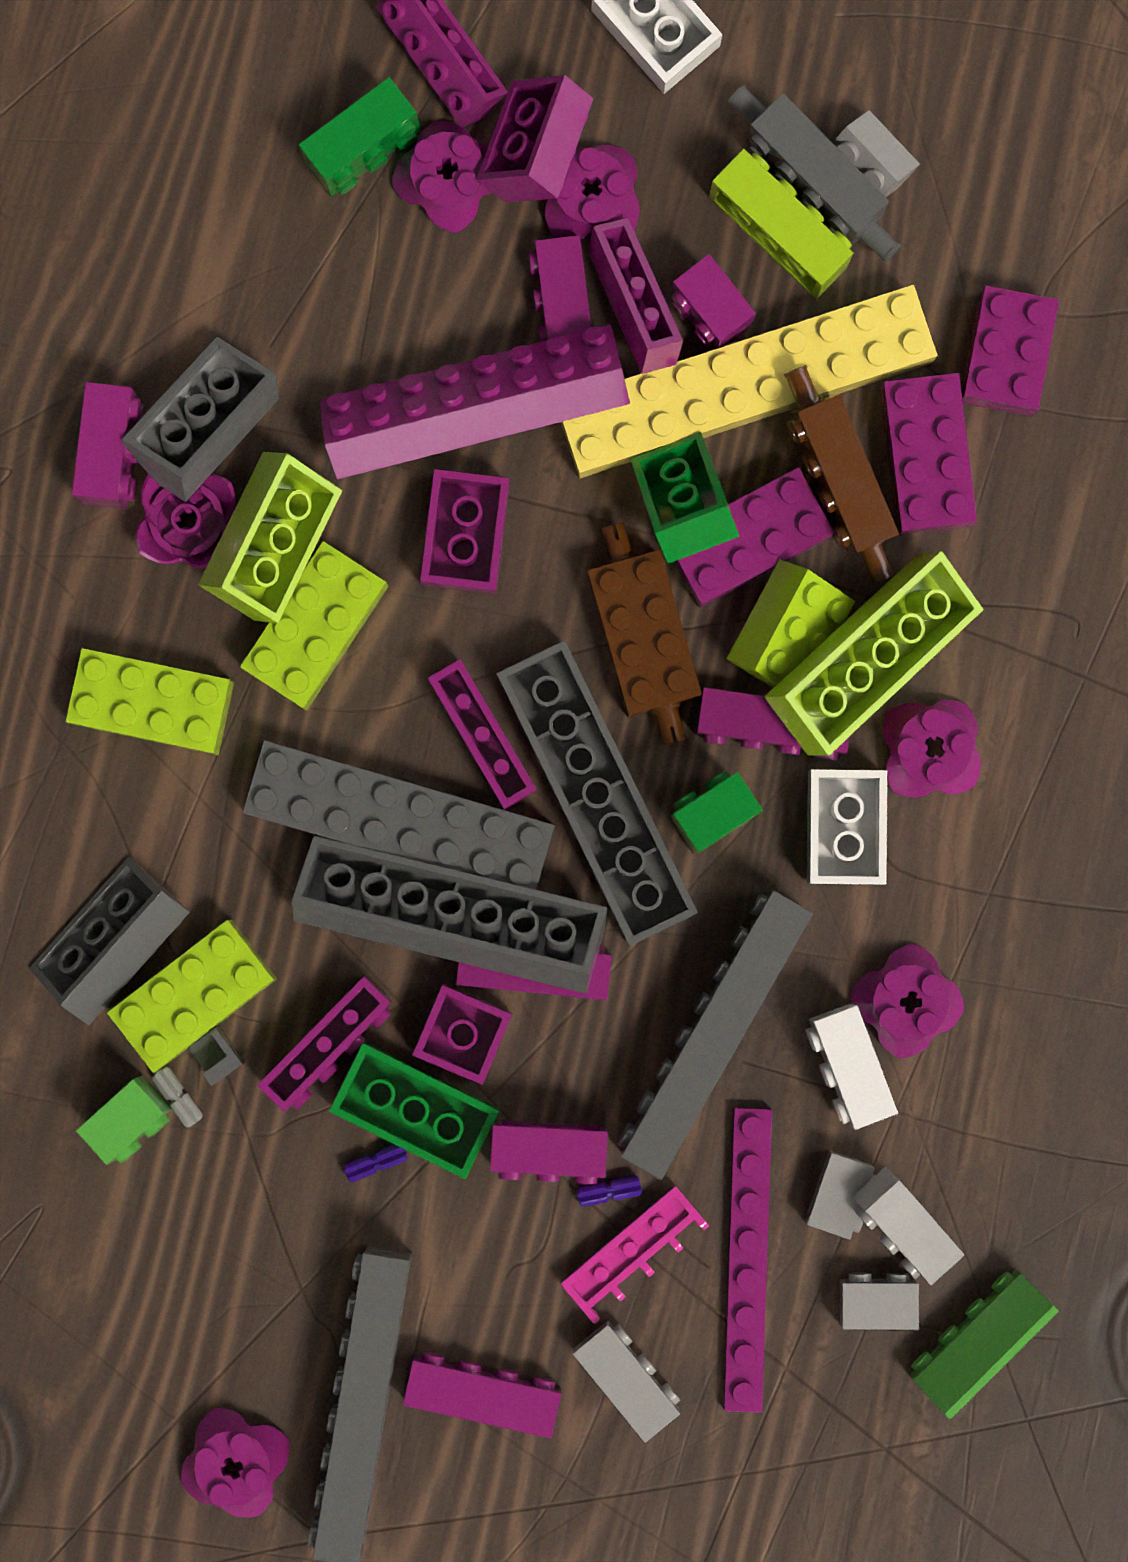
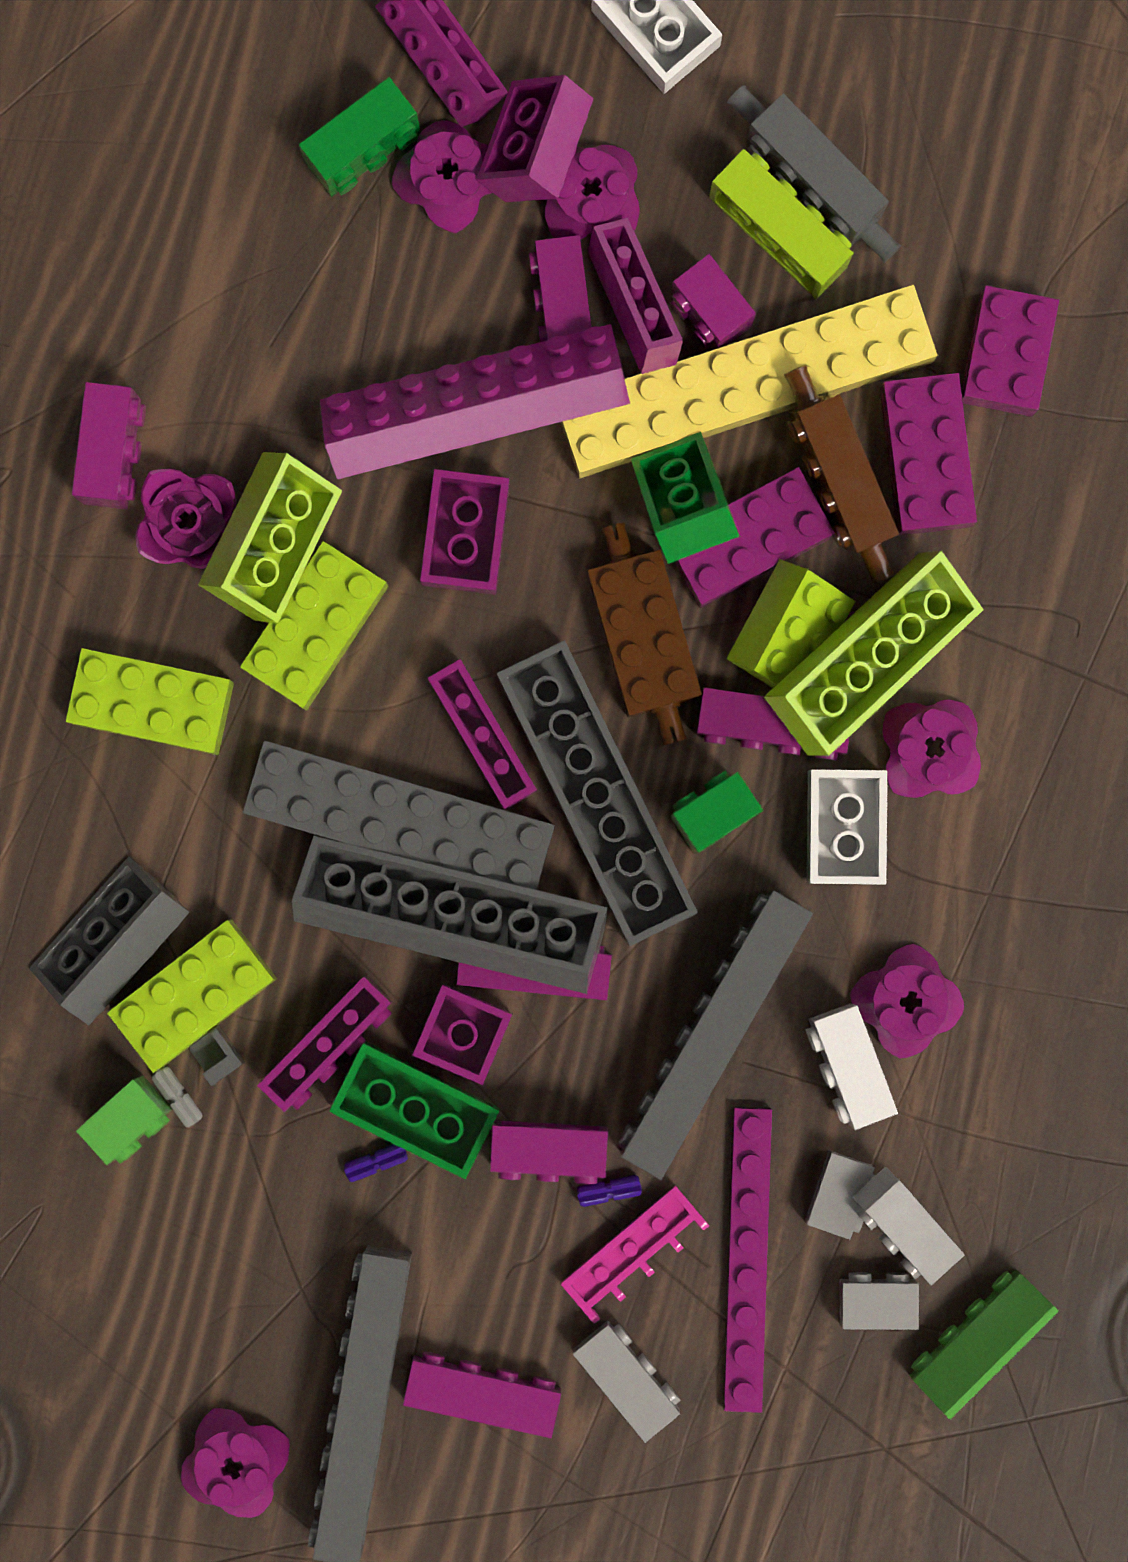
dark grey slope [122,337,279,502] -> none
light grey brick [833,110,920,197] -> none

